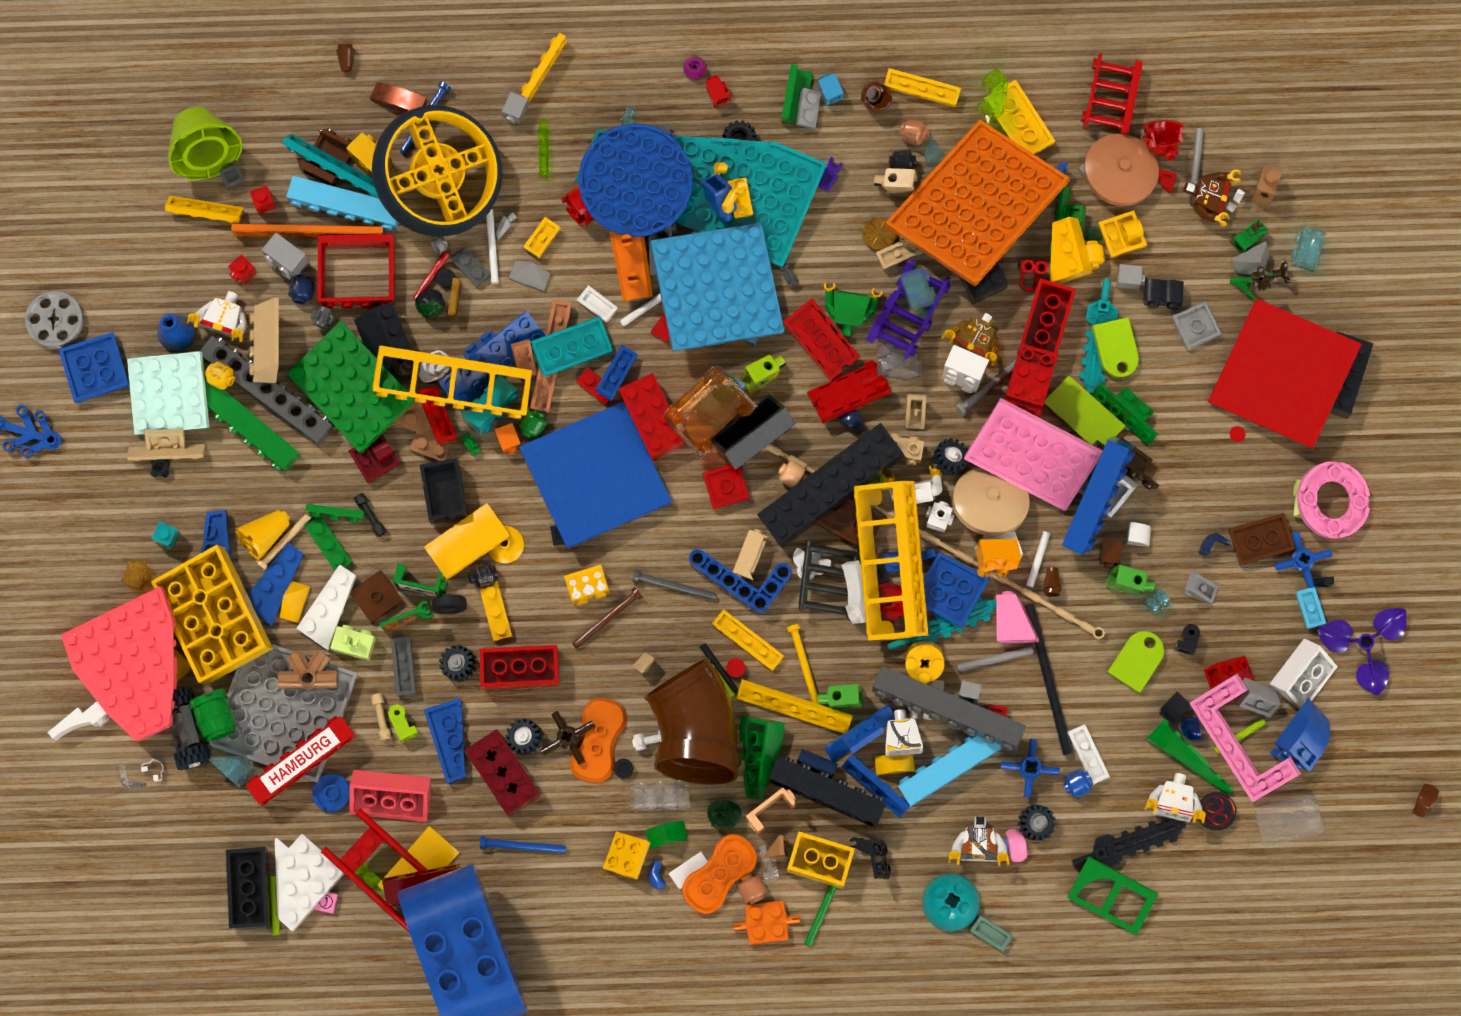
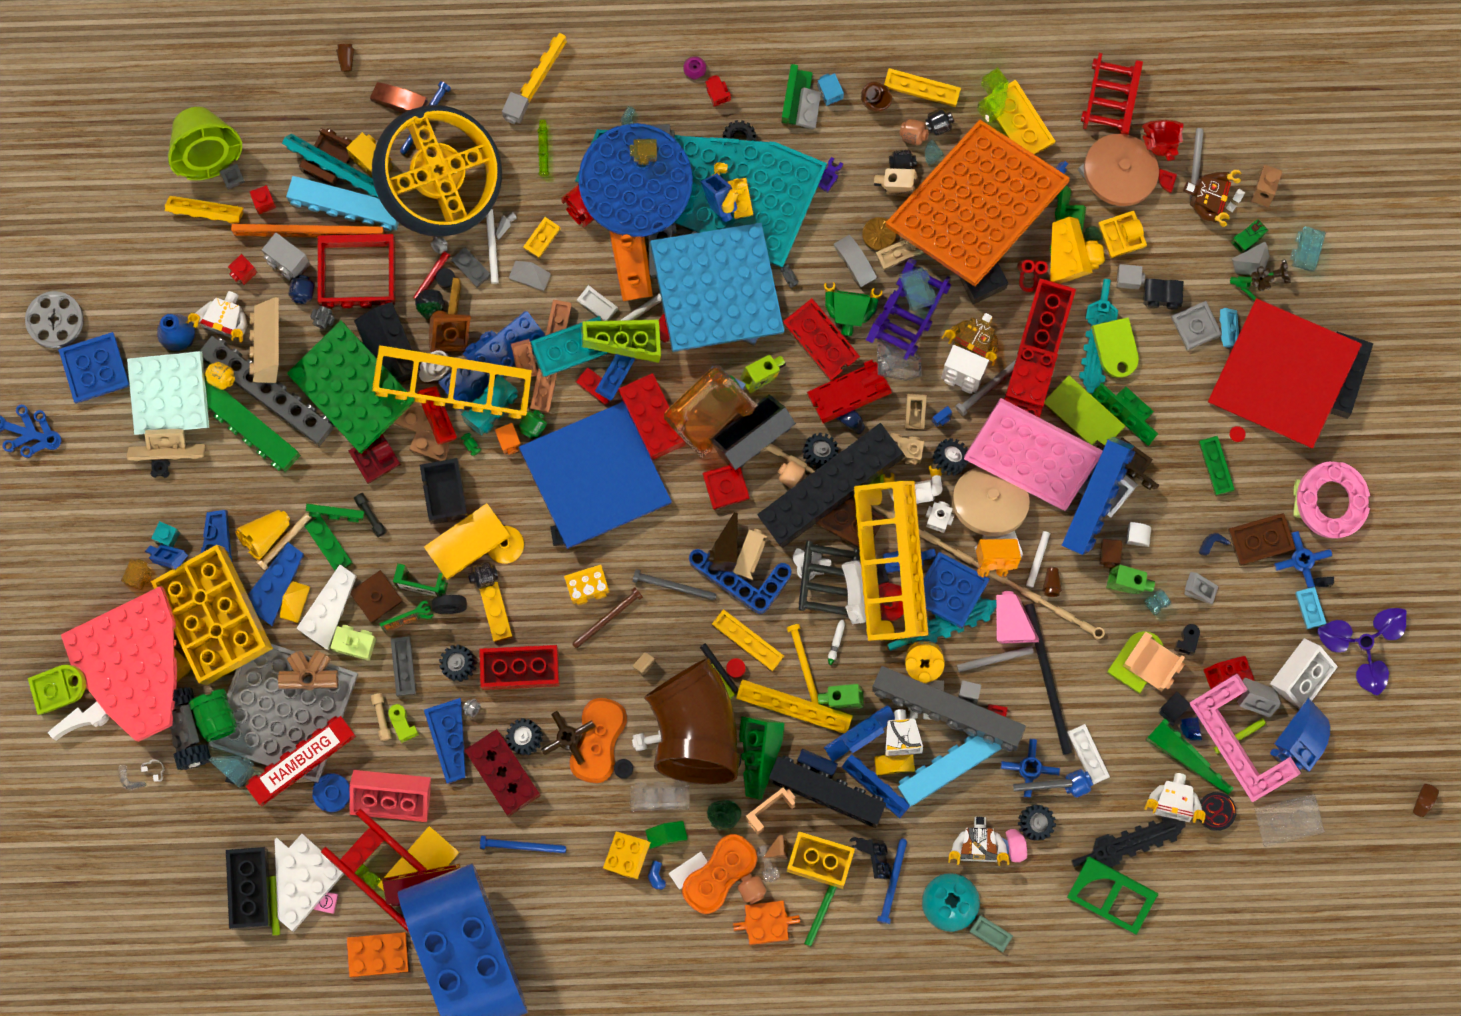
none -> lime tile [28,665,86,715]
none -> blue plate [145,544,188,570]
none -> orange plate [347,932,409,977]
none -> dark orange slope [429,311,471,352]
none -> light grey plate [463,699,481,717]
none -> lime wedge [581,320,661,363]
none -> clear yellow brick [630,139,657,165]
none -> dark brown slope [707,512,738,572]
none -> black wheel [802,433,839,470]
none -> white piece [828,620,845,665]
none -> light grey brick [833,235,877,287]
none -> blue bar [877,838,907,924]
none -> black head [925,108,955,136]
none -> blue plate [932,406,952,427]
none -> dark grey bar [1013,779,1073,792]
none -> light nougat panel [1123,632,1185,692]
none -> green plate [1198,436,1235,496]
none -> medium azure plate [1220,308,1239,349]

